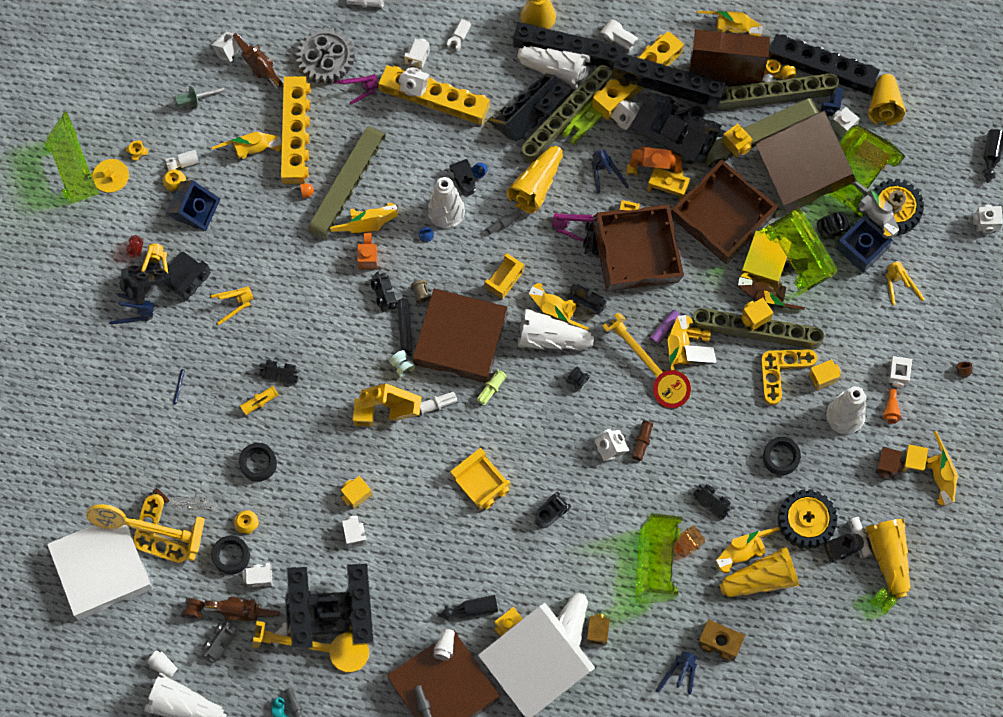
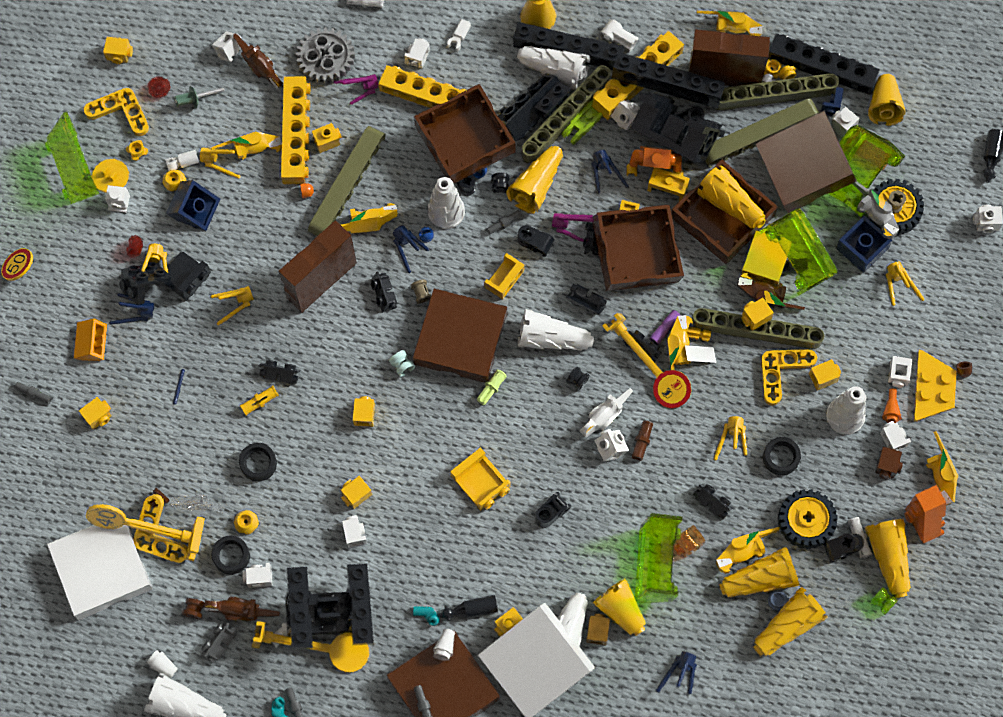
orange brick [357,233,378,269] -> none
yellow panel [359,383,422,421] -> none
black axle [397,298,412,353] -> none
white brick [399,68,429,97] -> none
white axle [420,392,457,415] -> none
yellow animal [529,283,590,331] -> none
pearl gold brick [698,619,745,661] -> none
yellow brick [722,123,753,158] -> none
black gear [816,212,850,239] -> none
yellow panel [902,444,928,472] -> none
none -> piece [1,248,33,281]
none -> dark grey bar [14,382,52,404]
none -> light orange brick [74,318,107,361]
none -> yellow brick [79,397,112,430]
none -> yellow beam [84,88,149,136]
none -> yellow brick [103,37,133,64]
none -> white brick [105,185,130,213]
none -> clear red plate [147,76,170,98]
none -> yellow plant [200,147,240,179]
none -> reddish brown tile [279,220,357,313]
none -> yellow brick [312,123,342,153]
none -> dark blue plant [393,225,429,273]
none -> teal arm [413,606,440,626]
none -> reddish brown tile [414,84,516,184]
none -> black wheel [491,173,510,193]
none -> black piece [517,225,554,257]
none -> white animal [579,388,633,437]
none -> yellow cone [593,578,646,636]
none -> black hinge [623,330,662,363]
none -> yellow cone [698,166,766,229]
none -> yellow plant [714,416,747,461]
none -> yellow cone [753,587,828,656]
none -> sand blue plate [768,590,788,611]
none -> white brick [880,421,911,451]
none -> orange wedge [904,485,946,544]
none -> yellow wing [914,350,957,422]

